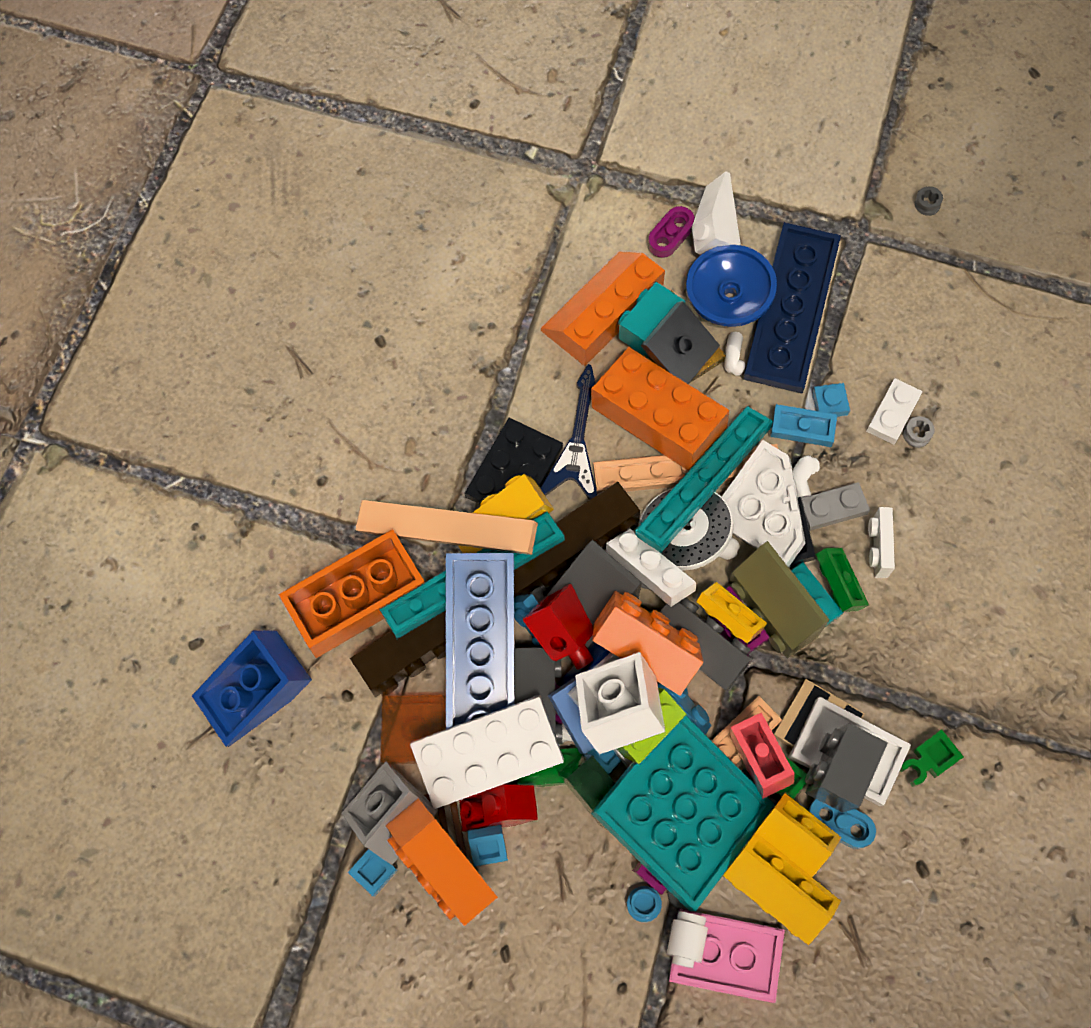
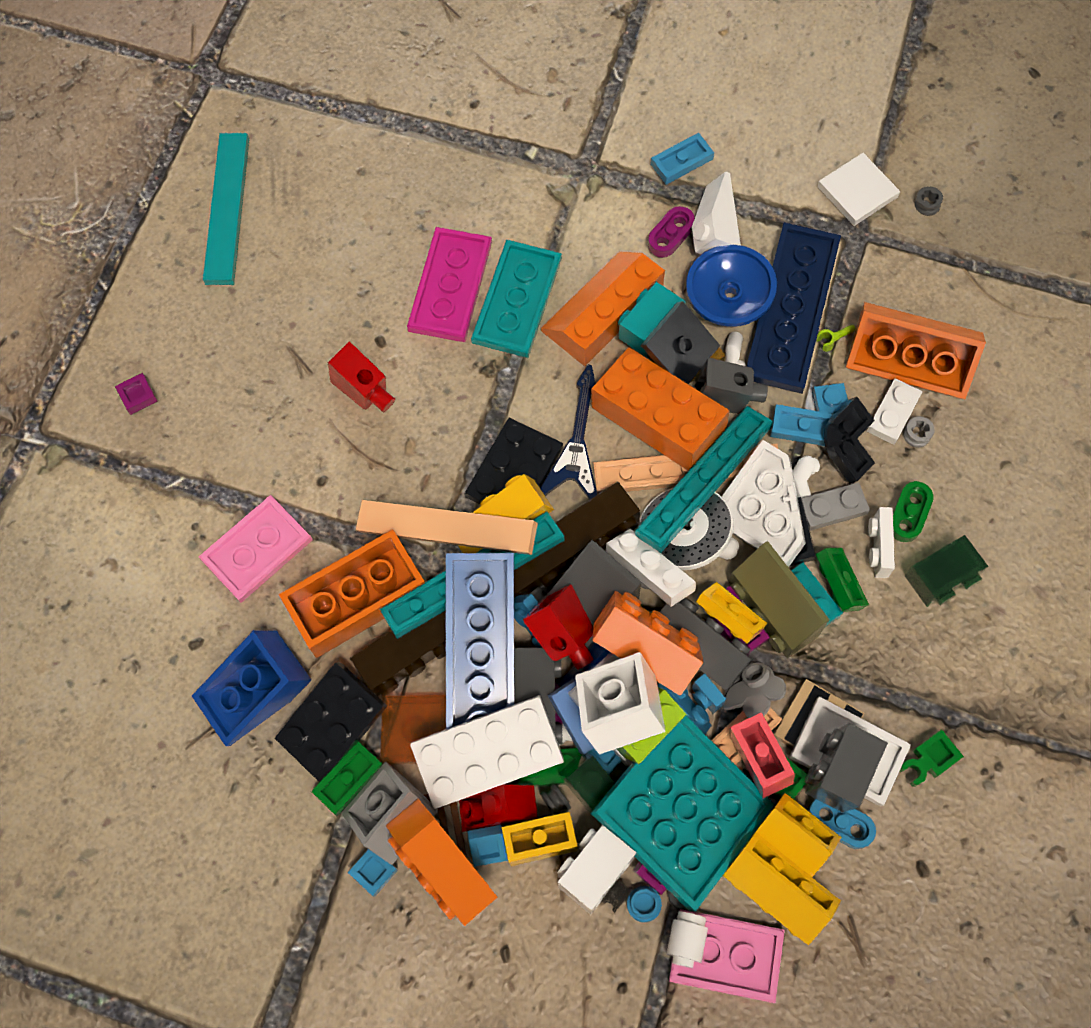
none -> magenta plate [115,373,158,415]
none -> bright pink tile [199,495,313,603]
none -> teal tile [203,133,249,285]
none -> black plate [274,662,387,783]
none -> green plate [311,741,383,816]
none -> red torso [328,341,395,412]
none -> dark pink tile [407,227,492,343]
none -> teal tile [471,240,562,358]
none -> yellow brick [502,812,578,866]
none -> dark grey bush [540,783,571,815]
none -> white brick [557,825,636,915]
none -> clear smoke bush [601,877,634,913]
none -> dark azure plate [650,132,714,185]
none -> dark azure plate [692,674,726,714]
none -> dark grey torso [693,358,768,414]
none -> light grey plate [723,662,786,718]
none -> white tile [817,153,900,226]
none -> lime hand [817,324,856,352]
none -> black plate [824,396,875,484]
none -> orange slope [846,302,986,399]
none -> green plate [893,481,934,542]
none -> clear green brick [905,535,988,607]

